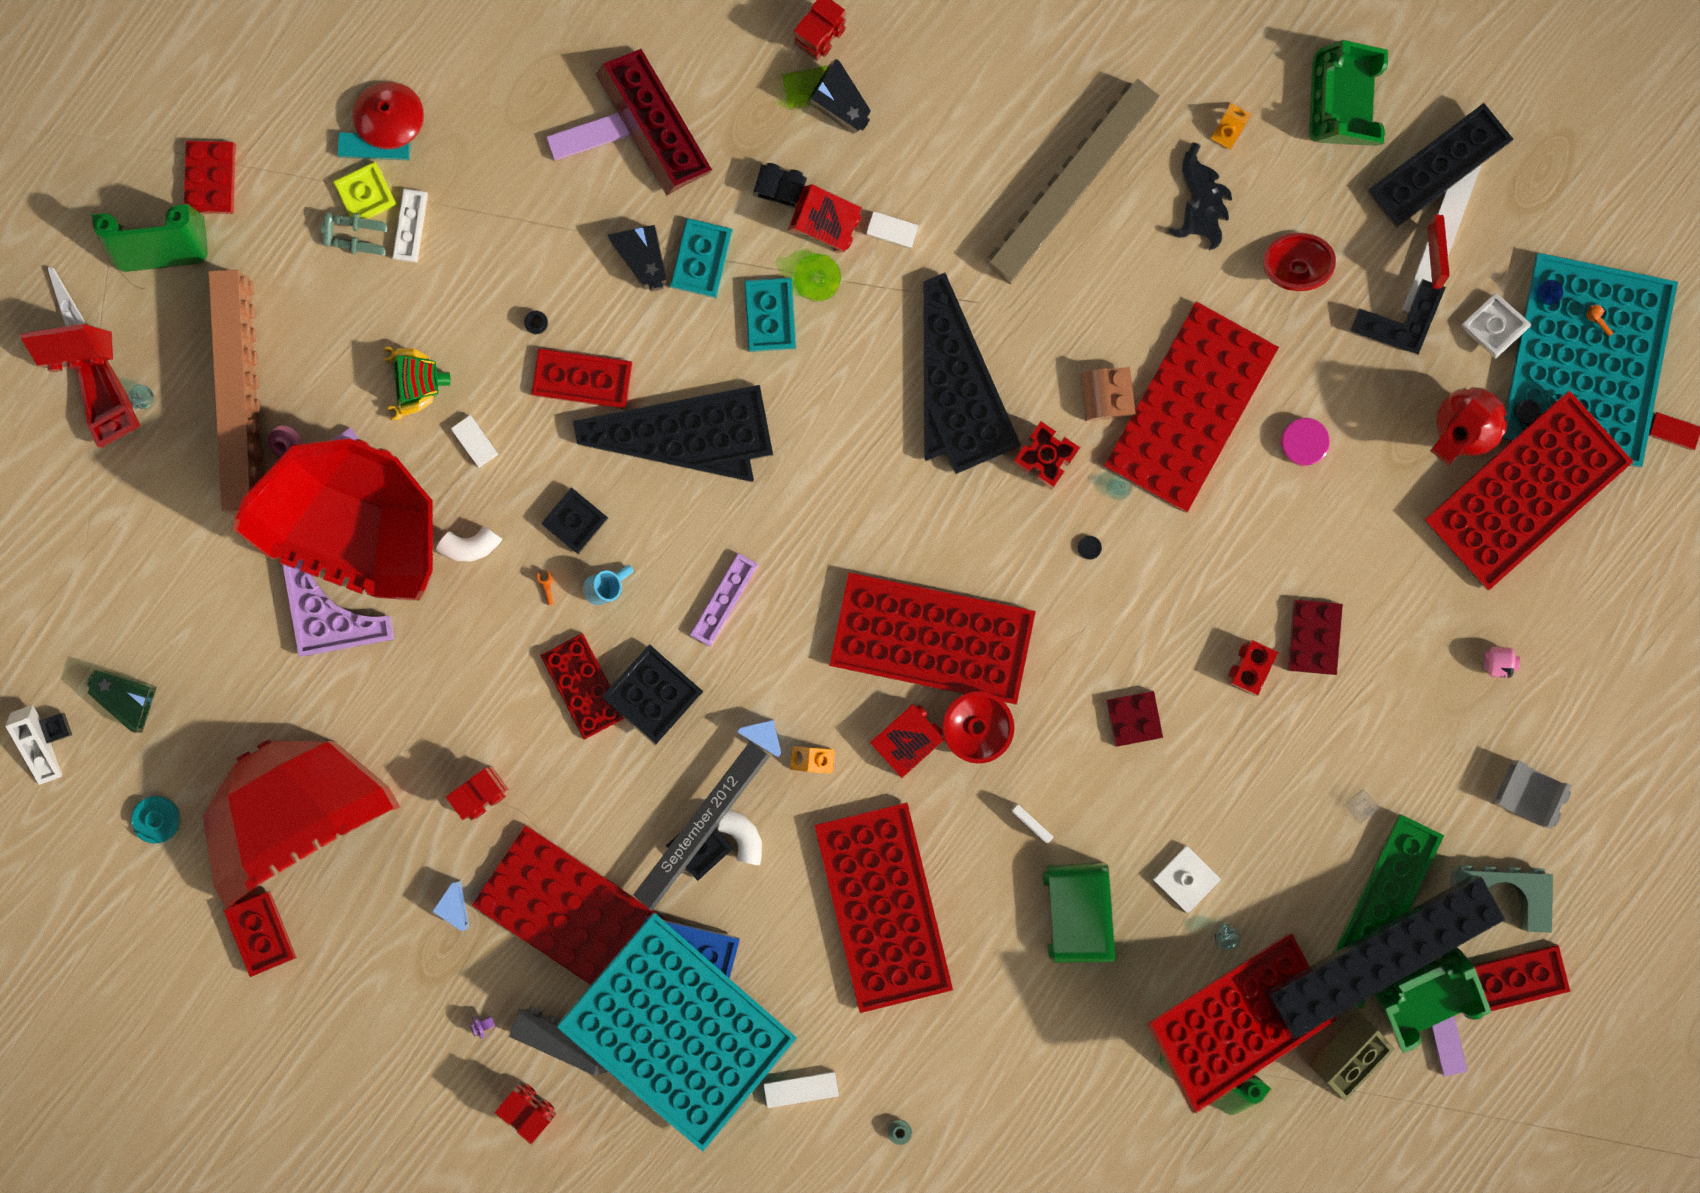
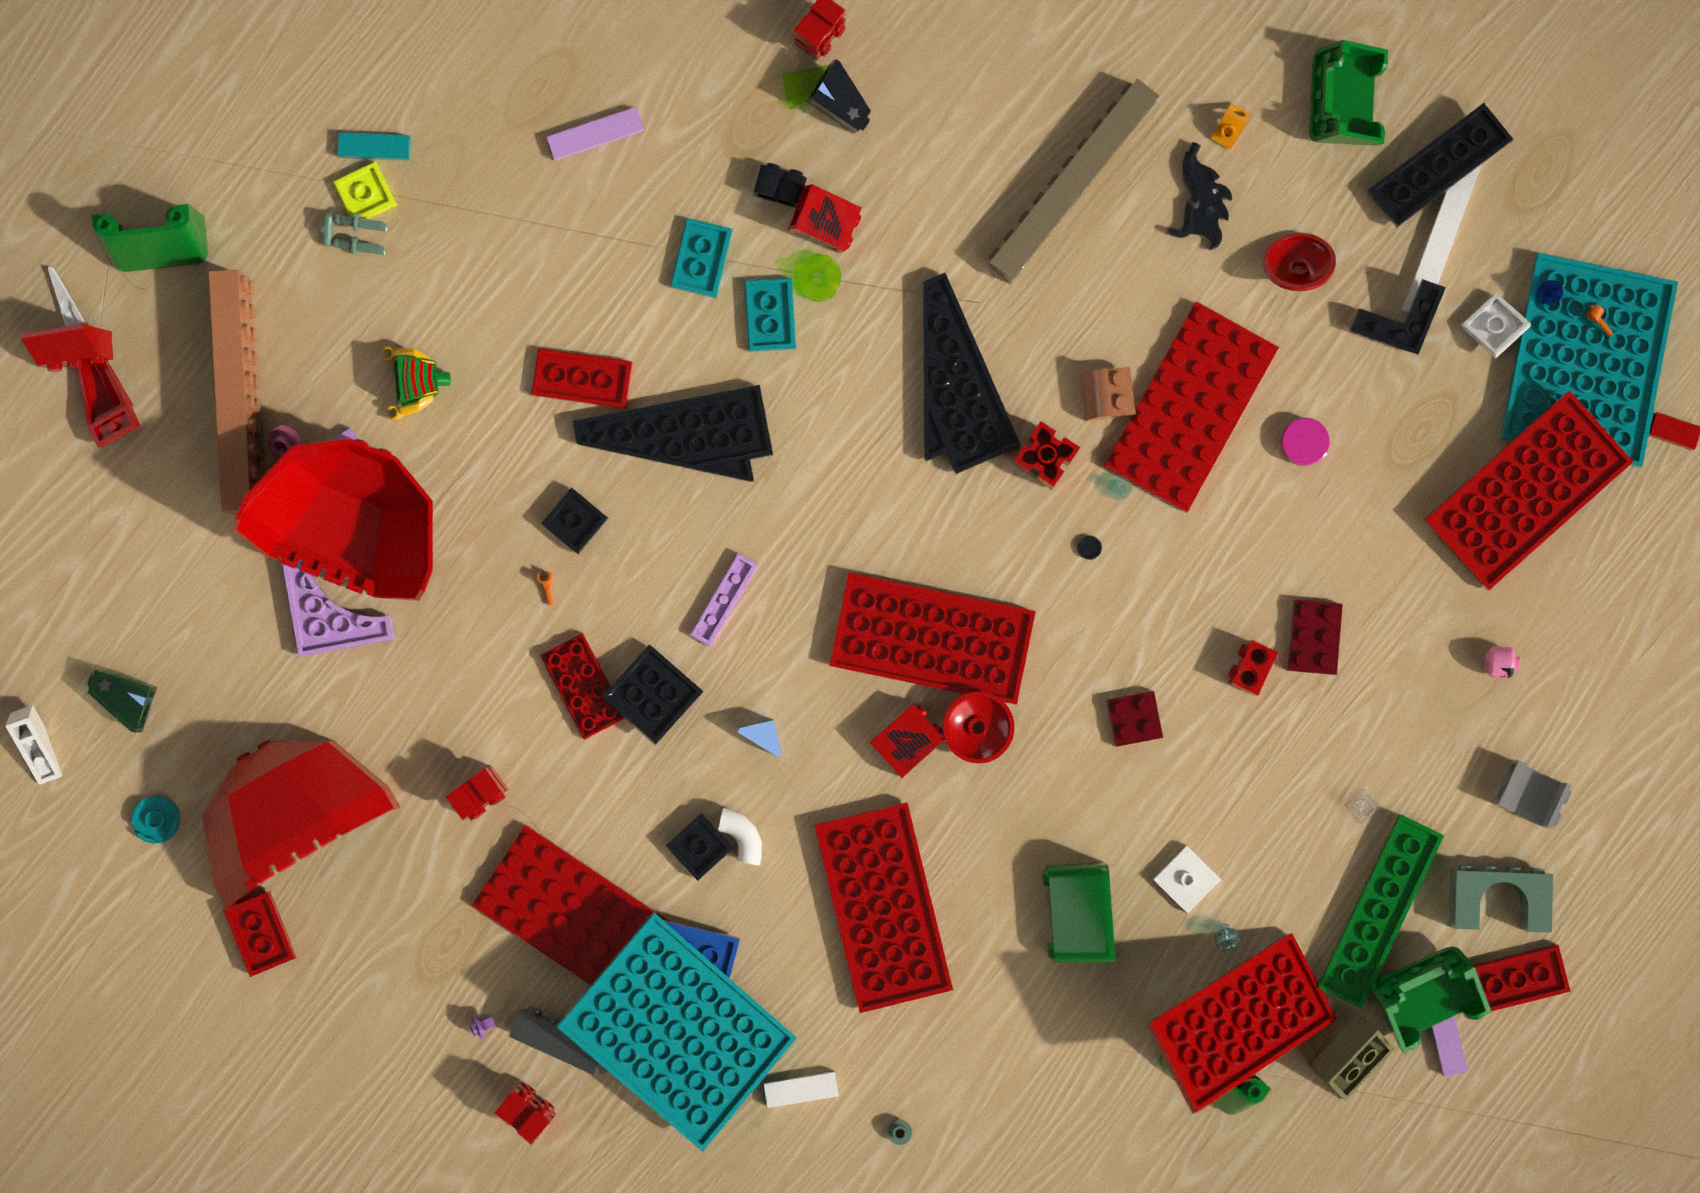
black plate [39,713,72,744] -> none
clear light blue tile [128,384,155,409] -> none
red plate [184,141,236,214] -> none
red dish [352,82,424,149] -> none
white tile [392,189,428,263] -> none
light blue slope [433,880,469,931] -> none
white cylinder [436,526,502,562] -> none
white tile [451,415,499,468] -> none
black plate [524,311,548,335] -> none
medium azure piece [583,565,633,605] -> none
dark red arch [596,49,712,196] -> none
black slope [608,225,668,291] -> none
dark grey tile [633,741,770,911] -> none
light orange bracket [790,746,835,773] -> none
white tile [866,211,919,249] -> none
white tile [1011,803,1053,843] -> none
black brick [1264,875,1505,1039] -> none
red tile [1427,214,1450,289] -> none
red piece [1430,387,1507,466] -> none
black piece [1515,399,1540,424] -> none

